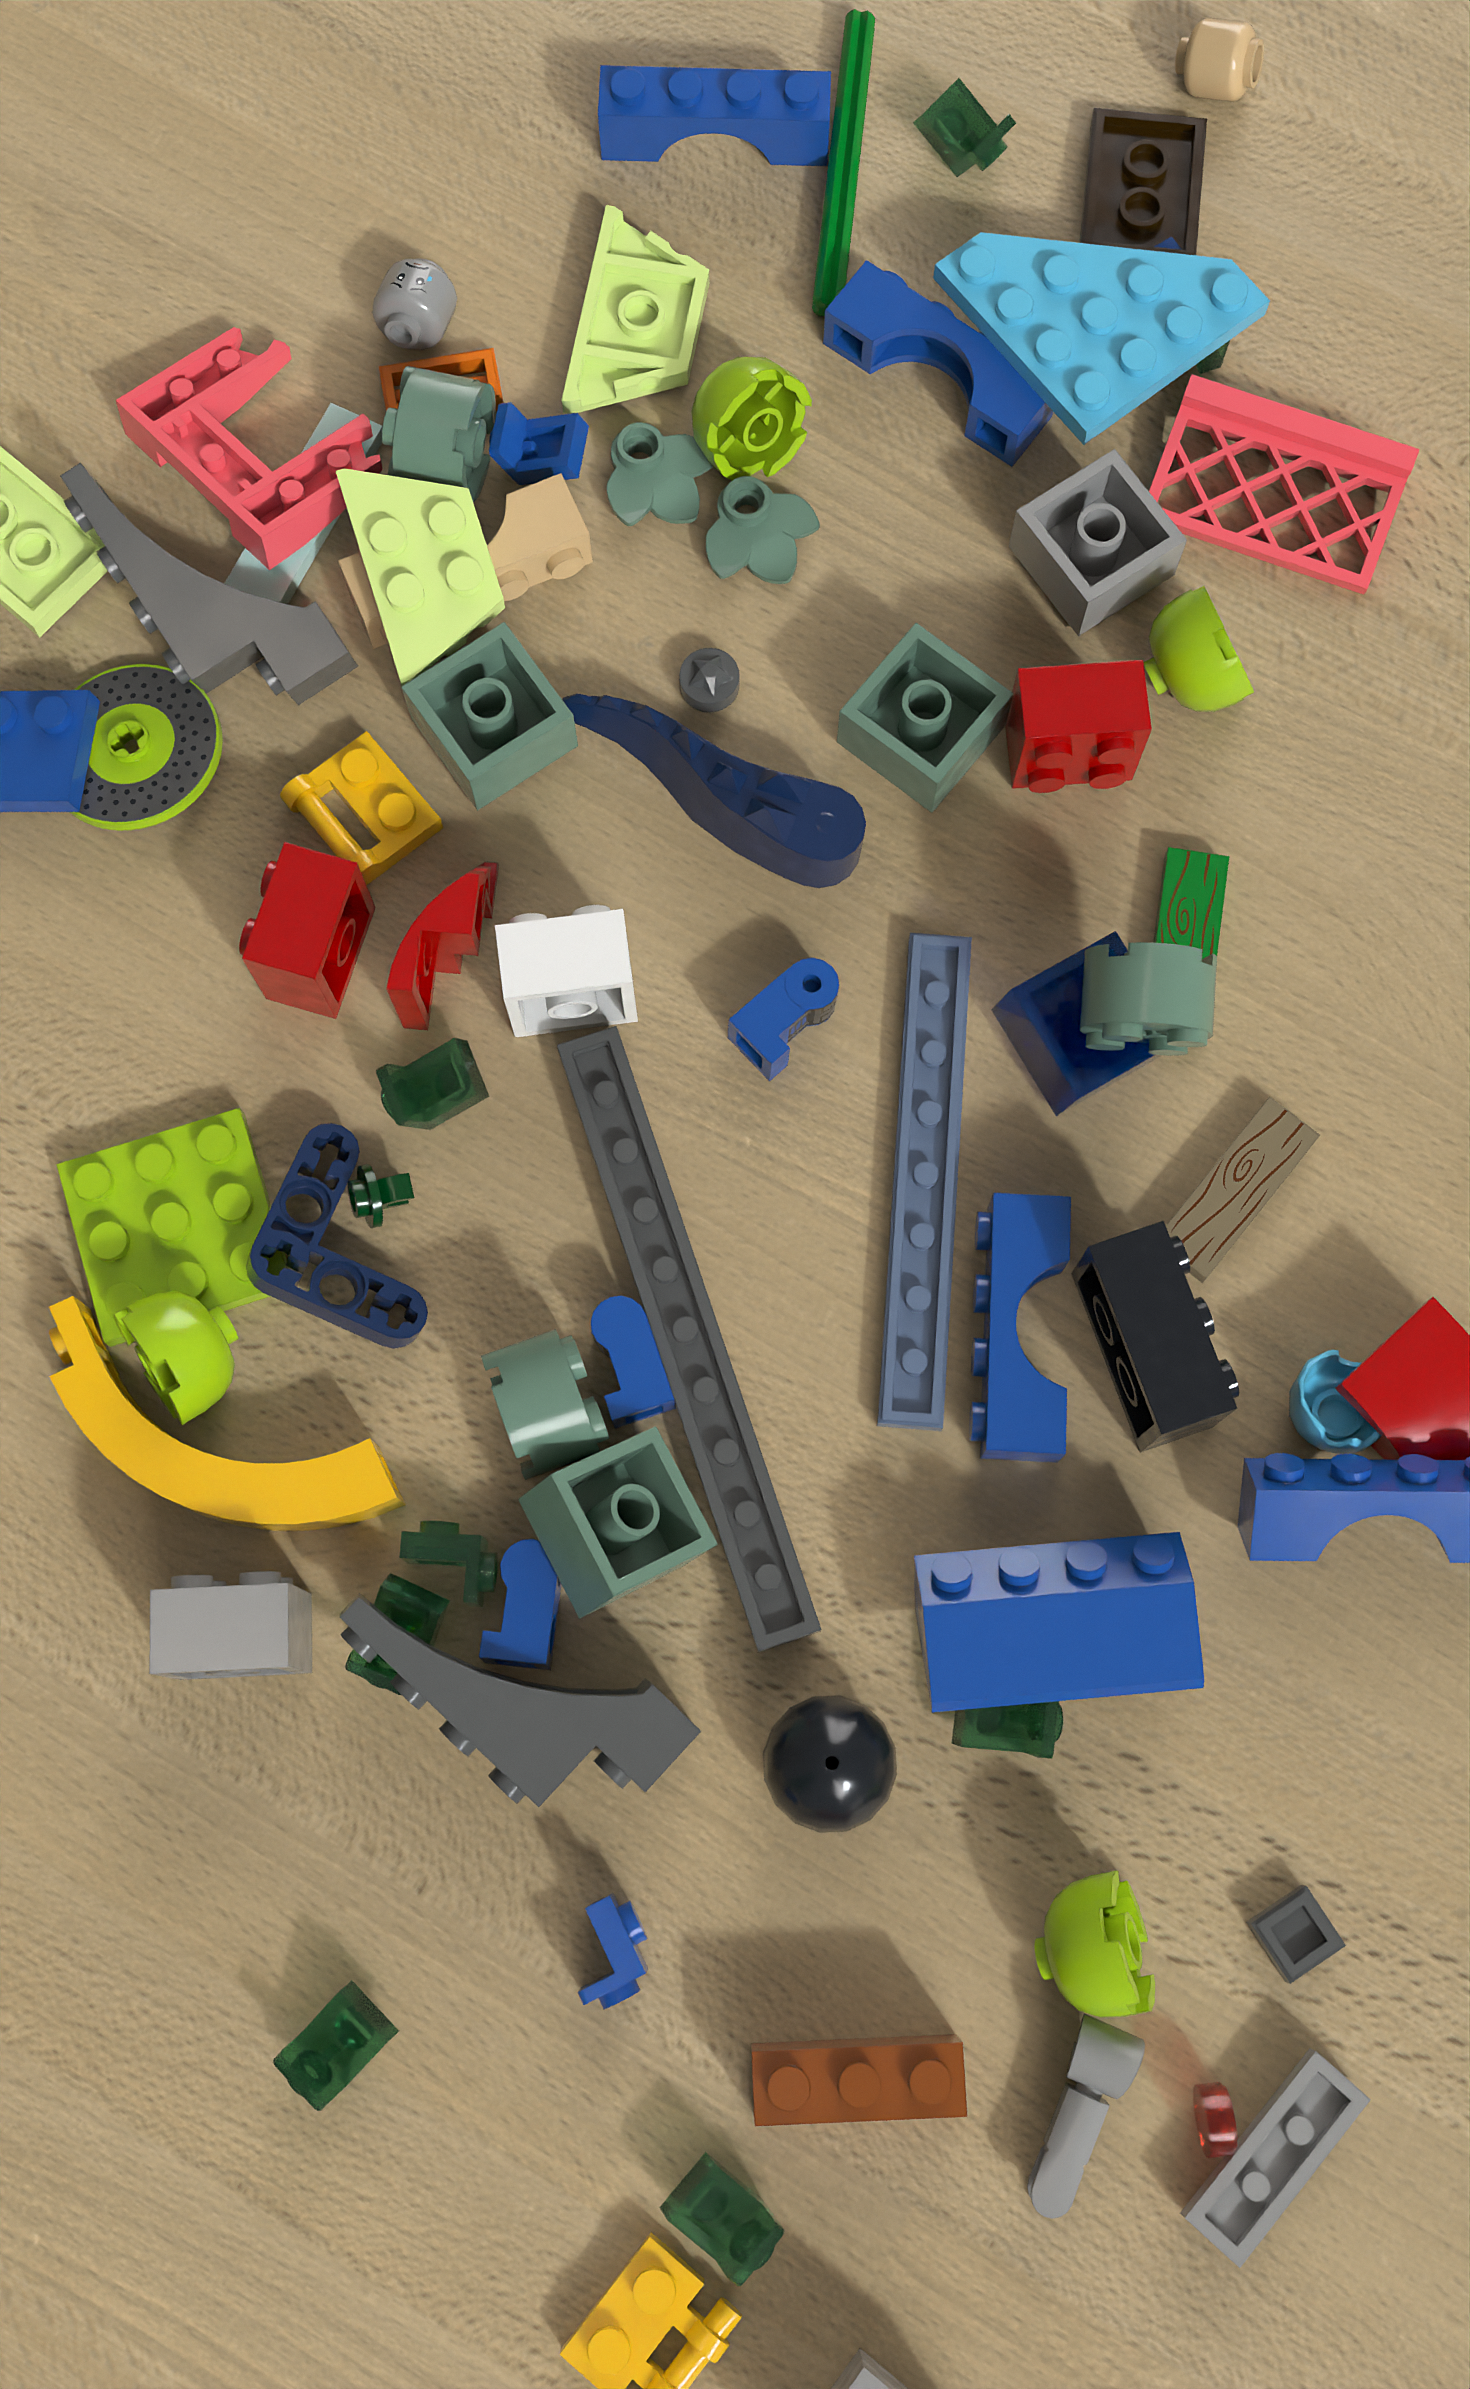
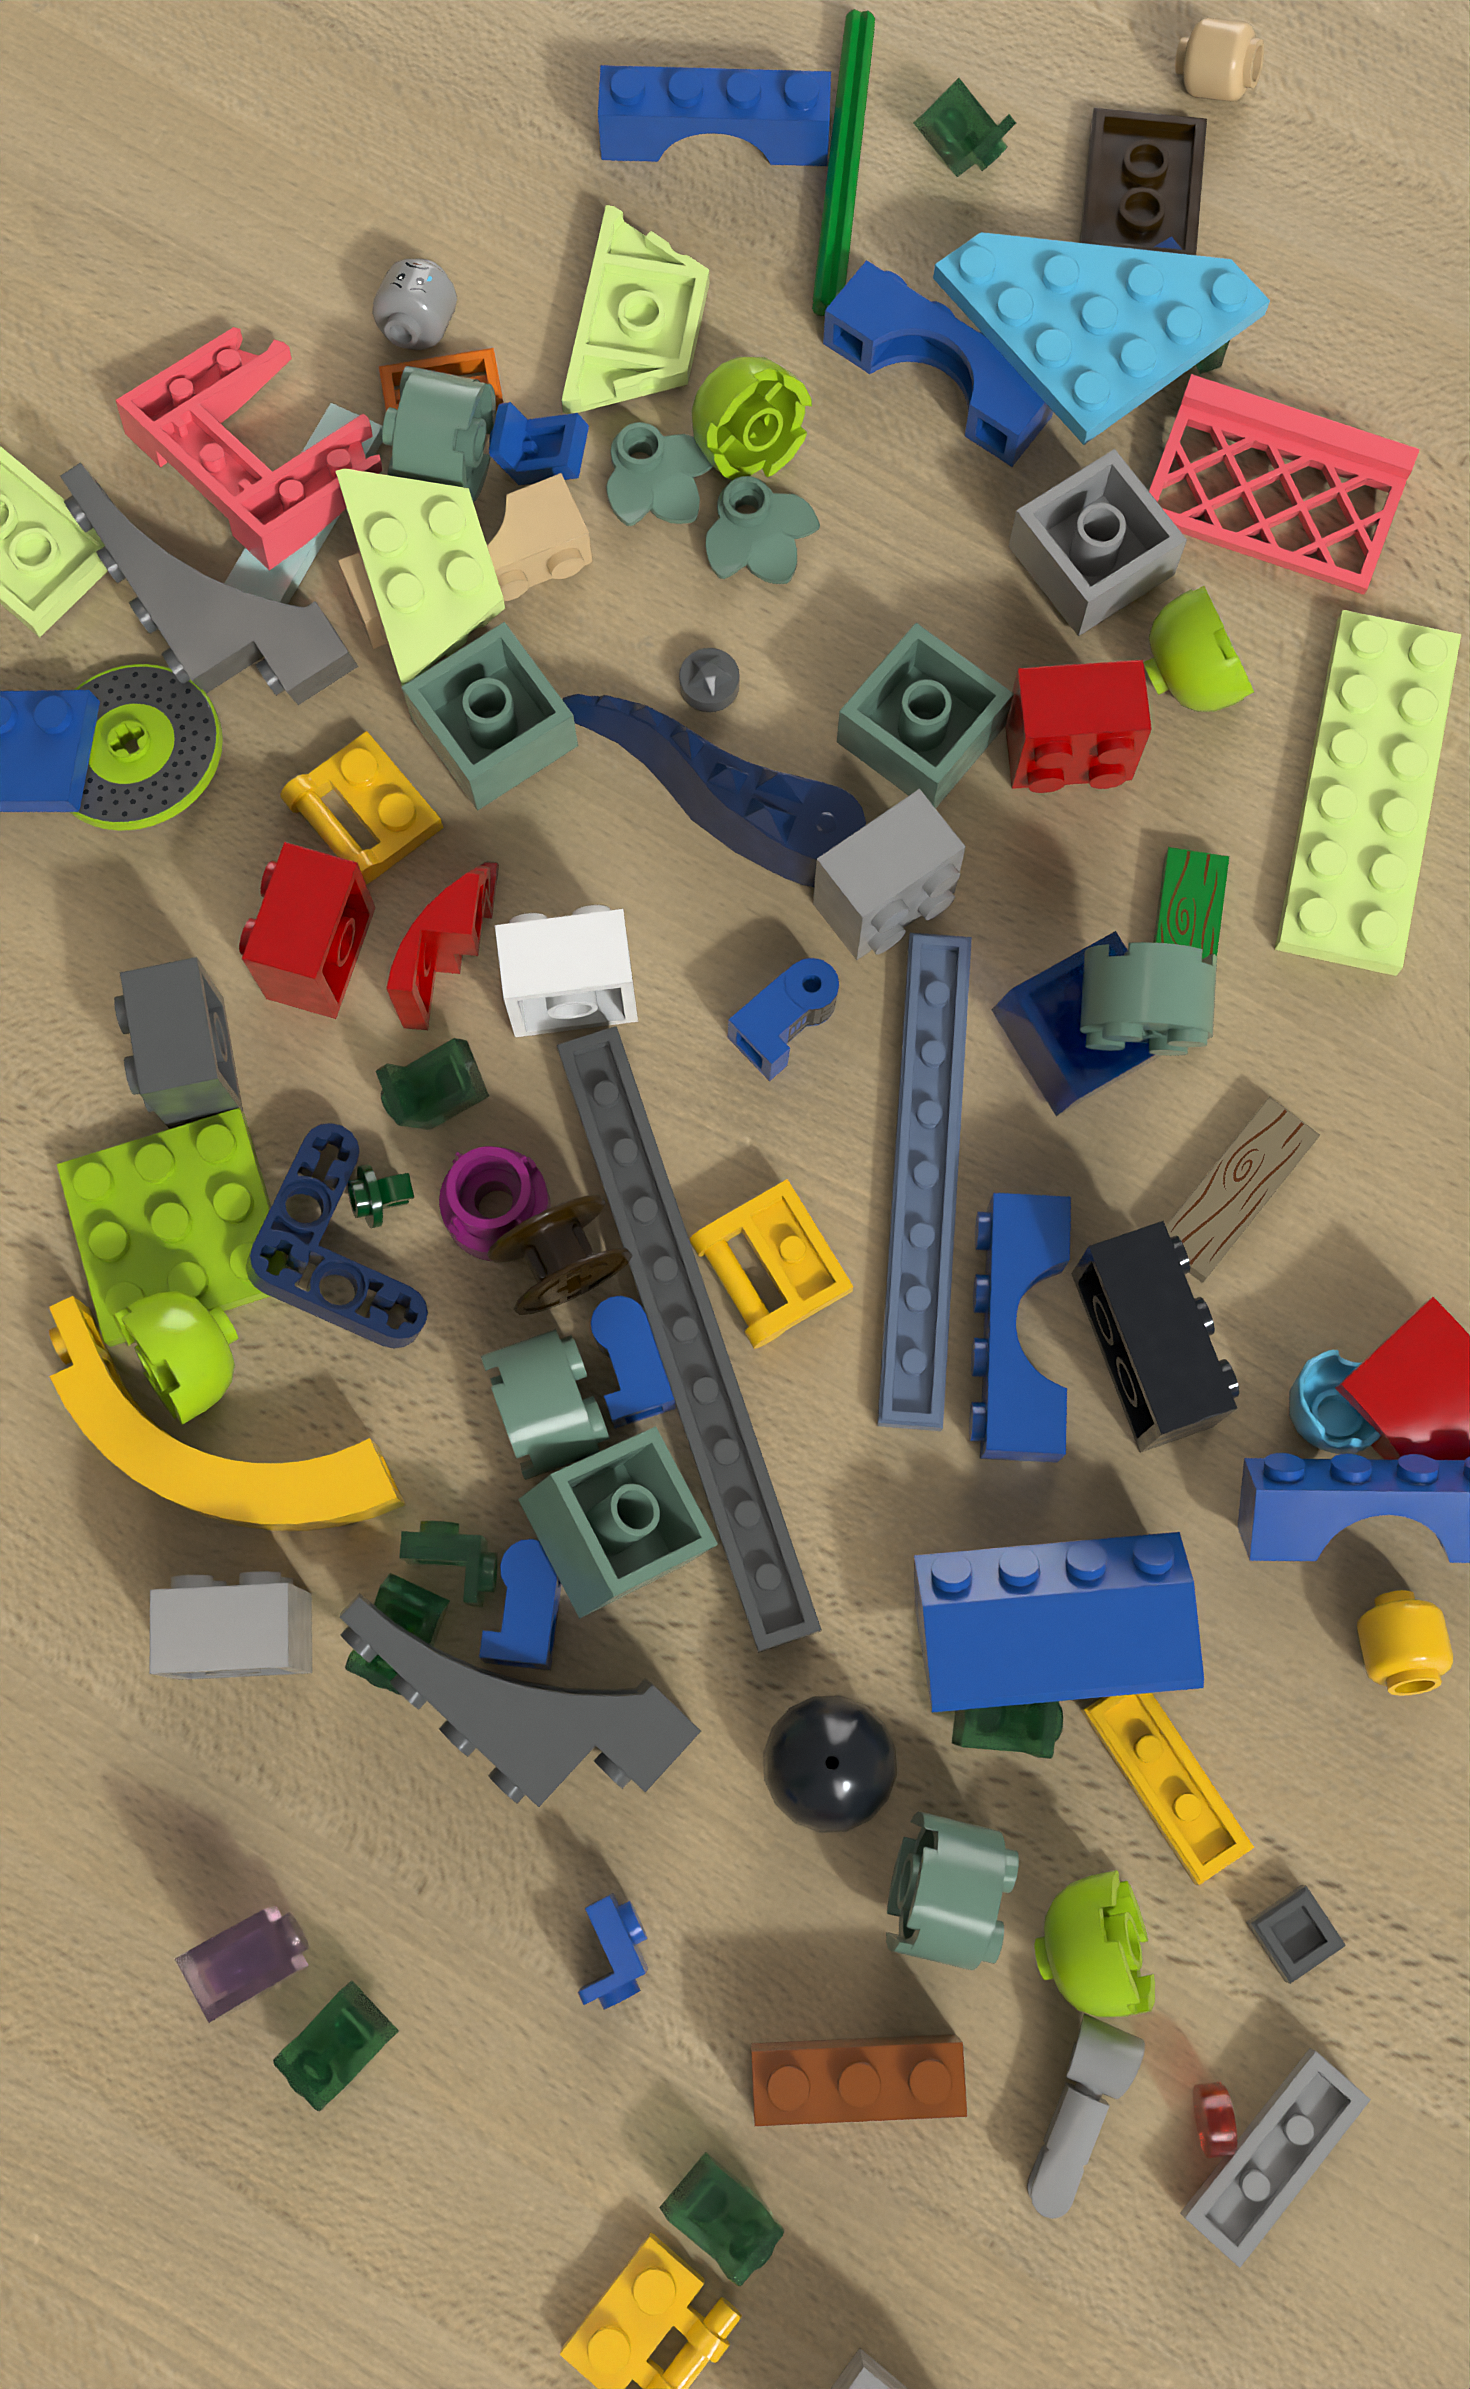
none -> dark grey brick [114,957,243,1129]
none -> clear purple slope [175,1906,309,2023]
none -> magenta piece [439,1146,551,1261]
none -> dark brown piece [487,1195,633,1315]
none -> yellow plate [689,1179,854,1349]
none -> light grey brick [813,789,966,960]
none -> sand green brick [886,1811,1019,1971]
none -> yellow tile [1081,1693,1255,1885]
none -> yellowish green plate [1275,610,1461,976]
none -> yellow head [1357,1590,1453,1696]

